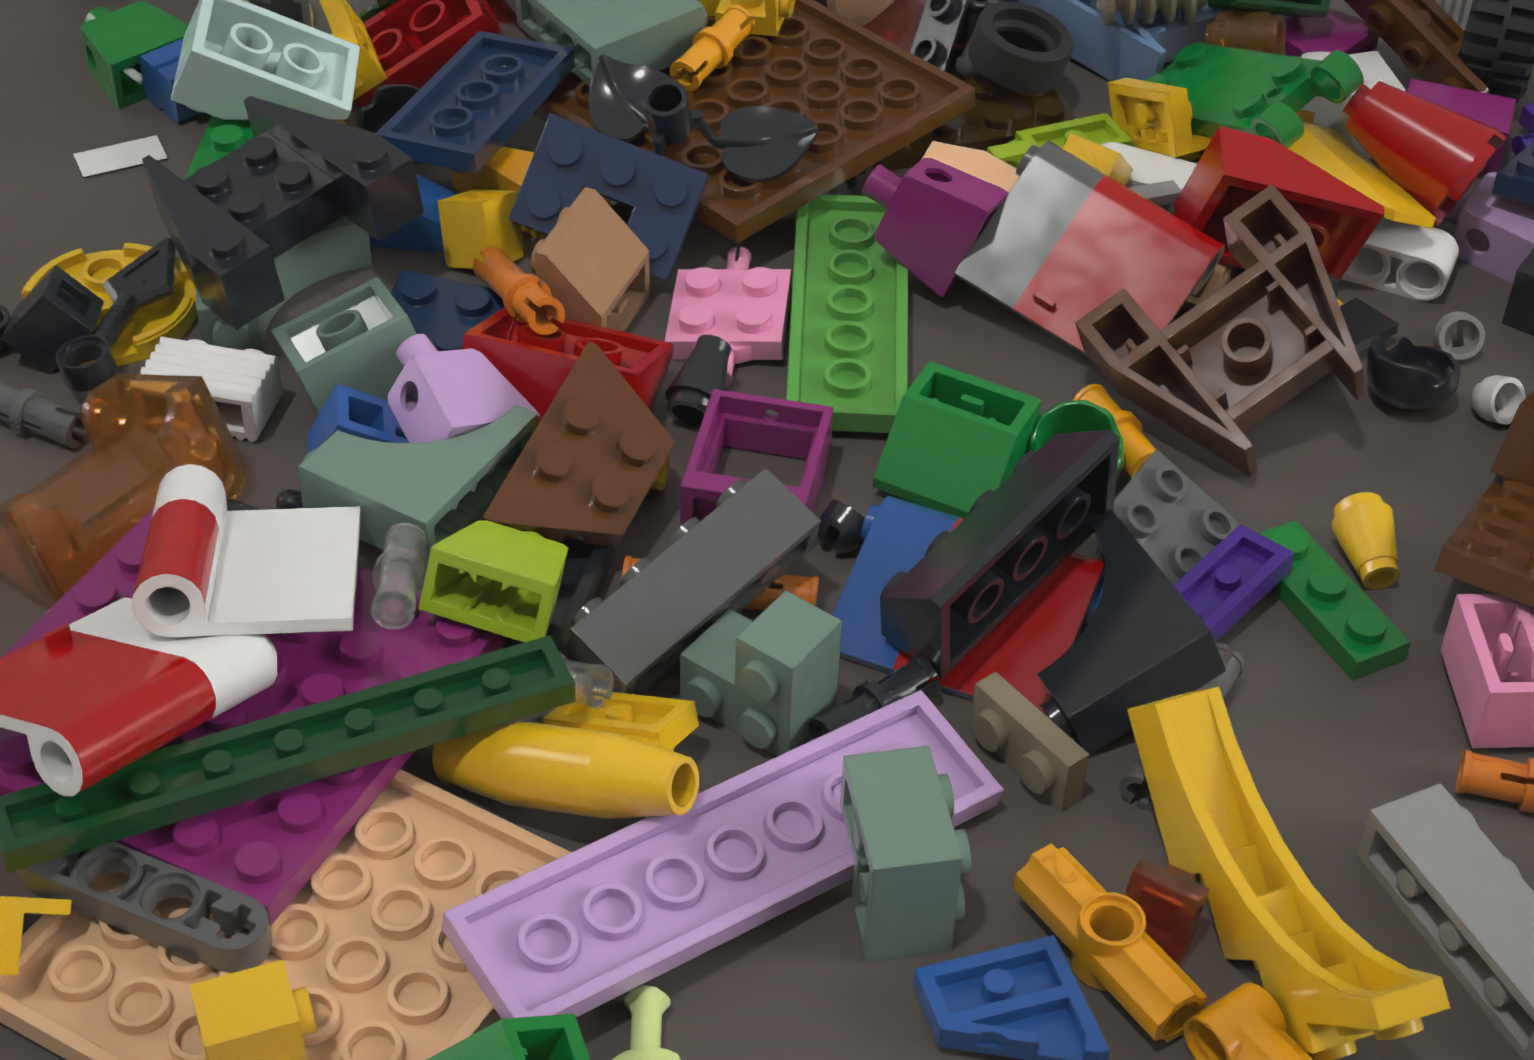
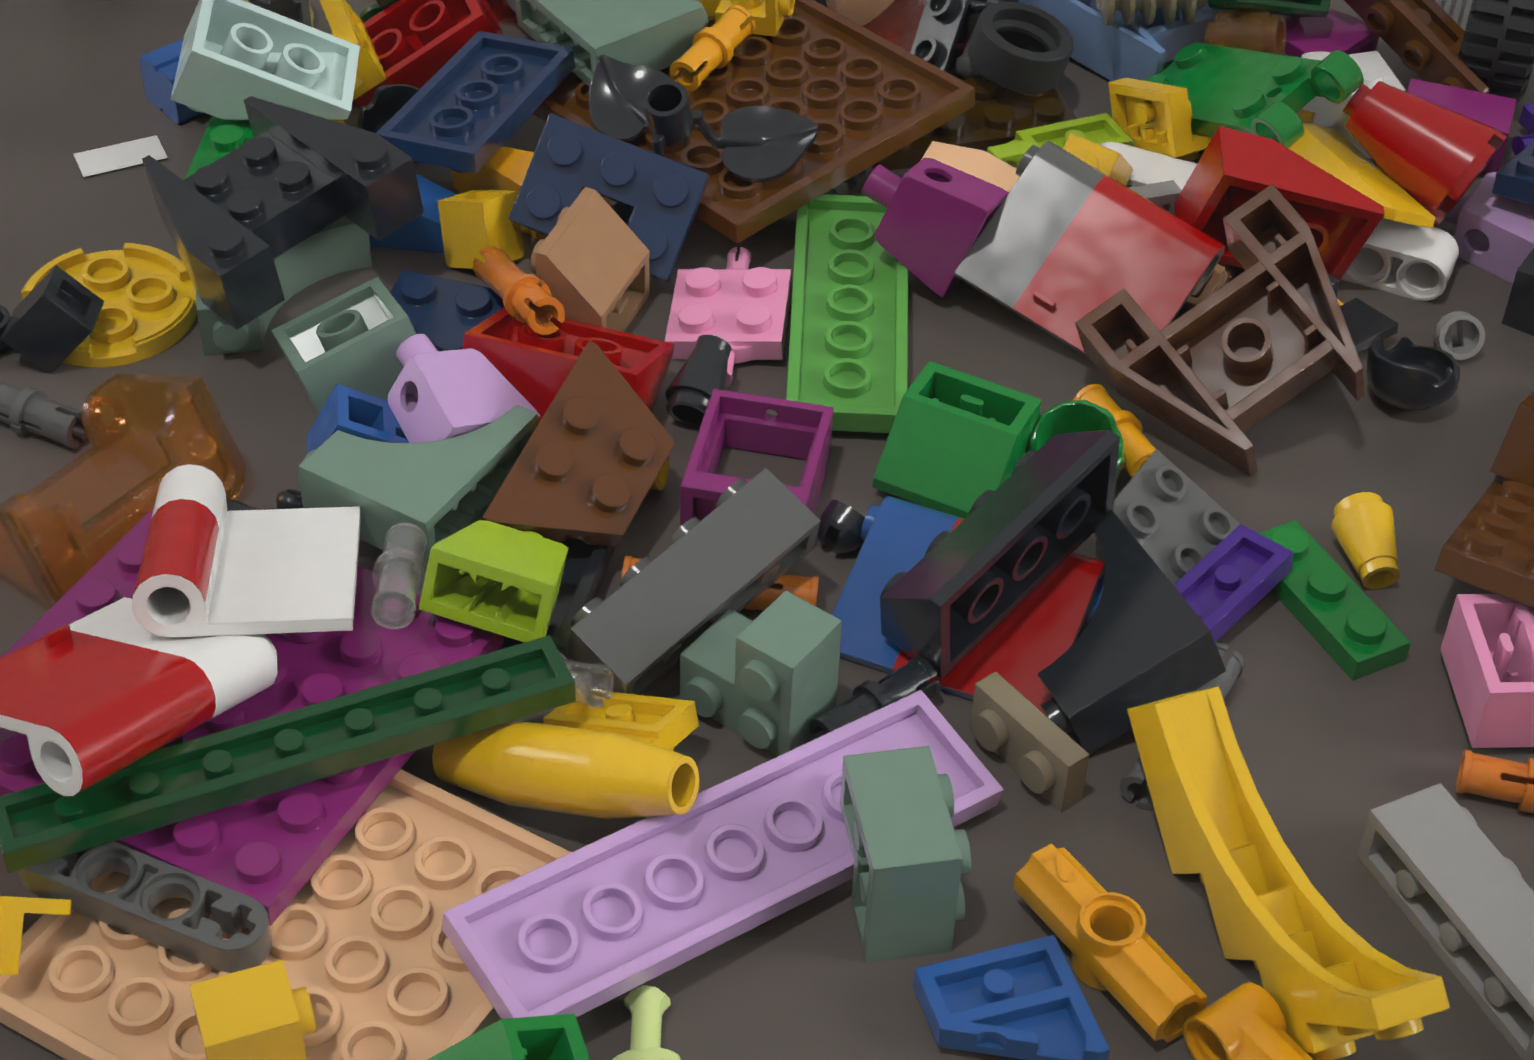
black piece [55,238,176,392] -> none
green torso [79,1,189,110] -> none
white brick [135,336,283,443] -> none
clear red tile [1125,859,1209,961] -> none
white hinge [1471,375,1526,424] -> none

